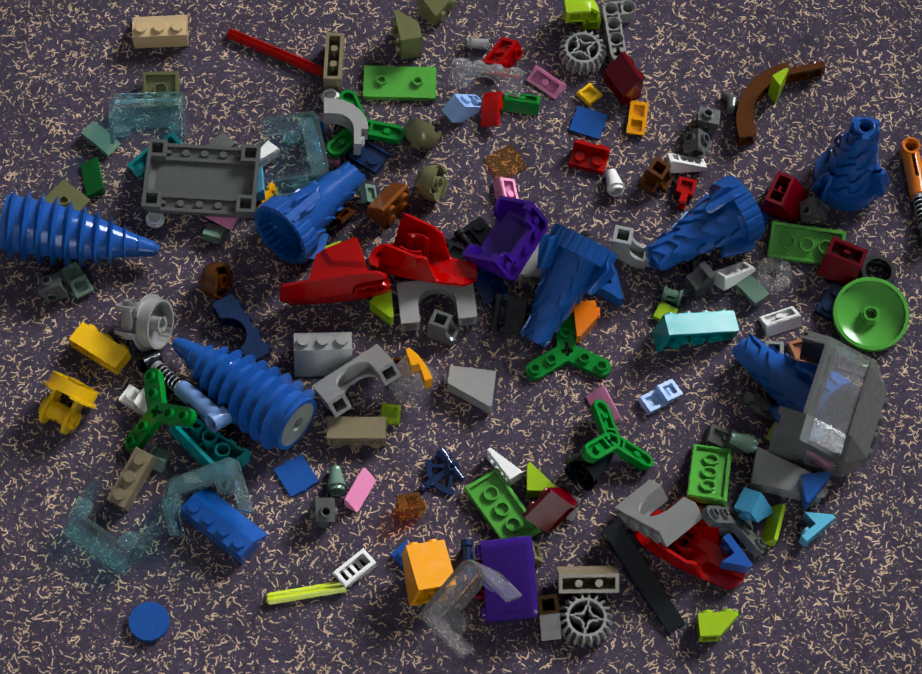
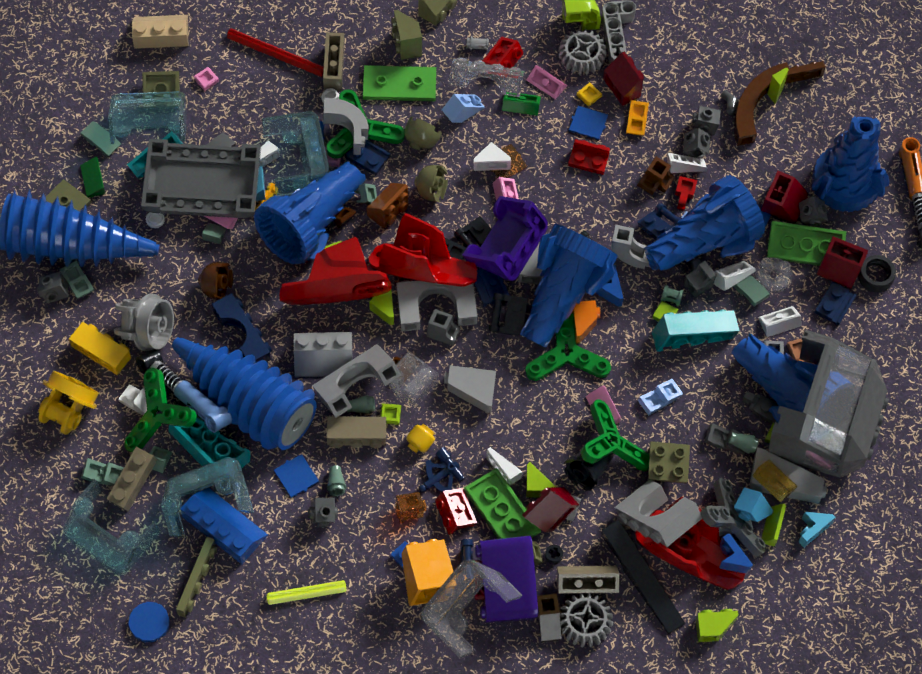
white slope [332,548,376,588] -> none
bright pink slope [344,467,376,512] -> none
light orange slope [406,348,432,389] -> none
red slope [481,91,503,128] -> none
white cone [605,169,625,197] -> none
bright green plate [687,444,732,506] -> none
blue slope [798,472,832,510] -> none
bright green dish [832,277,910,352] -> none
none -> sand green slope [81,458,124,486]
none -> olive plate [176,537,217,617]
none -> bright pink tile [194,67,219,91]
none -> sand green cone [347,395,375,414]
none -> yellow head [406,424,435,453]
none -> red bracket [435,488,477,534]
none -> white slope [474,142,511,171]
none -> black bush [545,545,563,564]
none -> dark blue plate [637,203,682,240]
none -> olive bracket [648,441,690,484]
none -> clear yellow slope [753,460,798,502]

